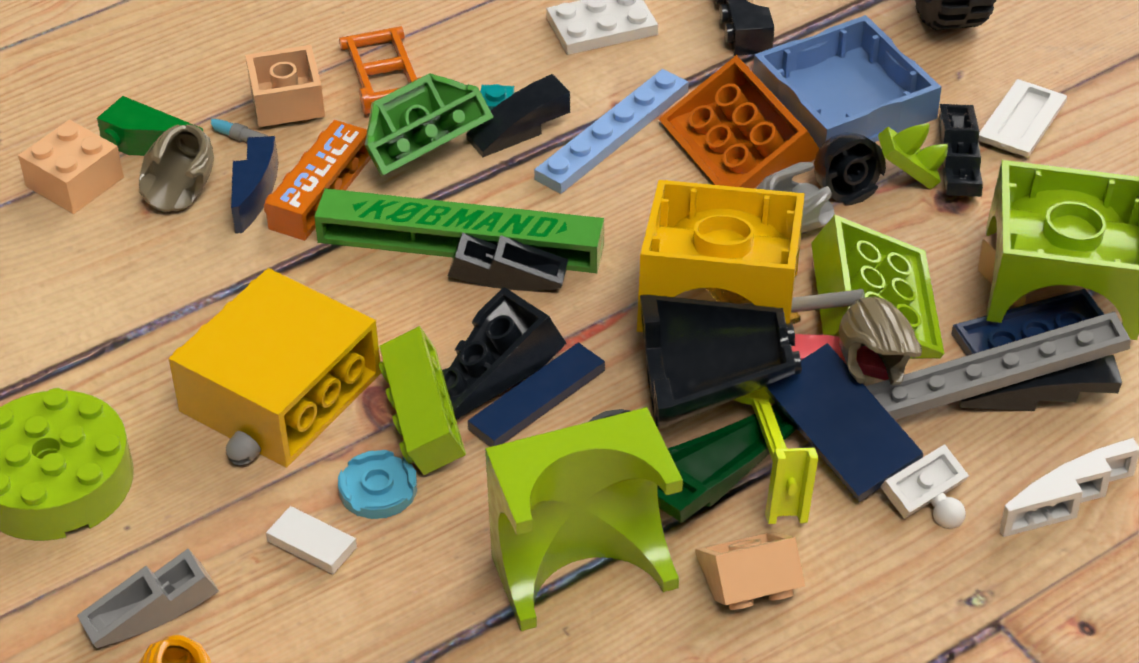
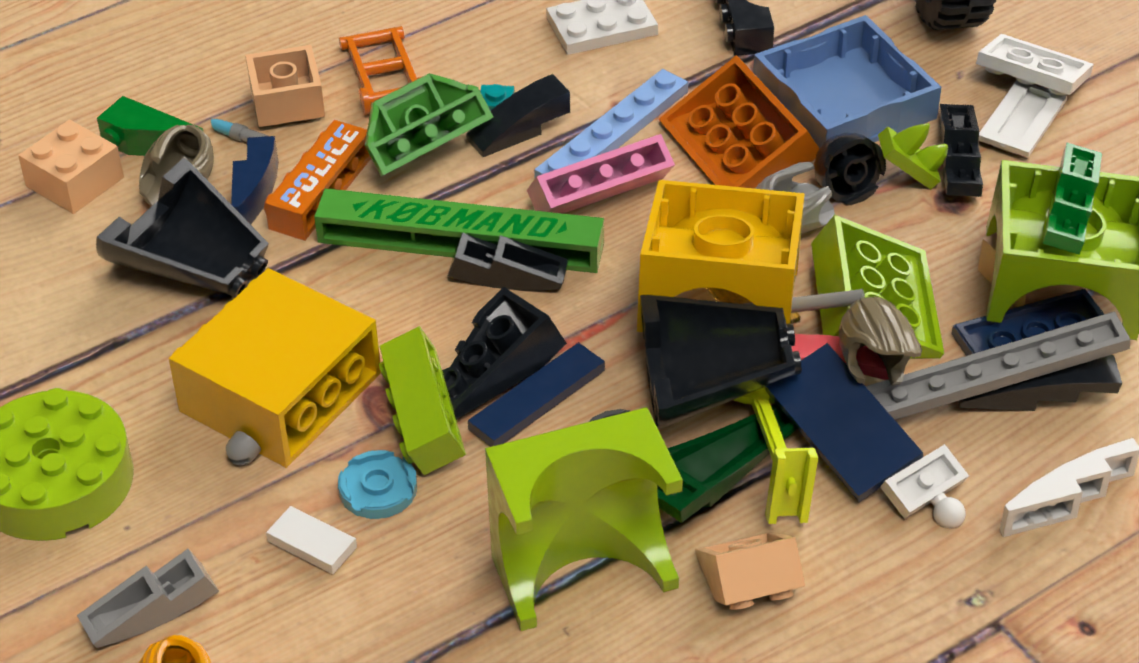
none -> black cone [96,158,269,298]
none -> bright pink brick [527,134,675,214]
none -> white plate [976,34,1094,95]
none -> green slope [1042,142,1102,255]

